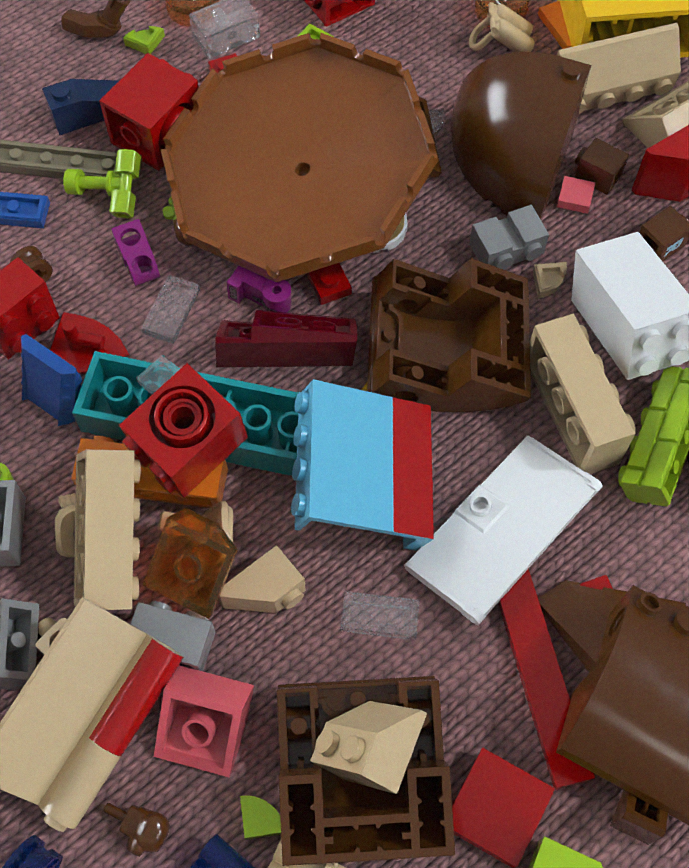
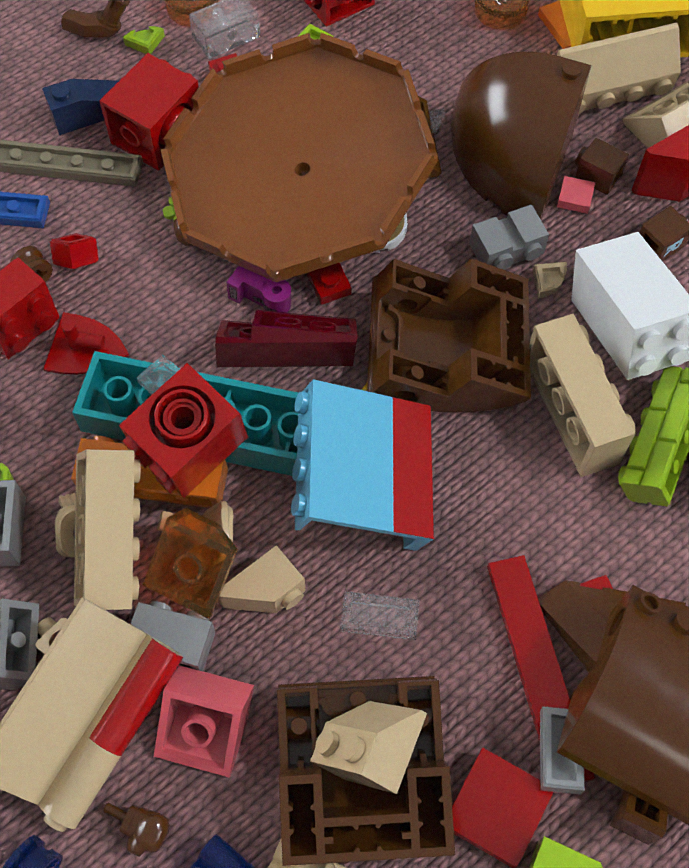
blue slope [21,334,83,426] -> none
lime bar [63,149,141,219] -> none
magenta leg [111,219,160,286] -> none
clear tile [142,275,200,344] -> none
lime tile [240,795,281,840] -> none
white door [404,436,603,625] -> none
tan piece [469,2,535,52] -> none
none -> red slope [50,233,99,269]
none -> light grey tile [540,707,585,794]

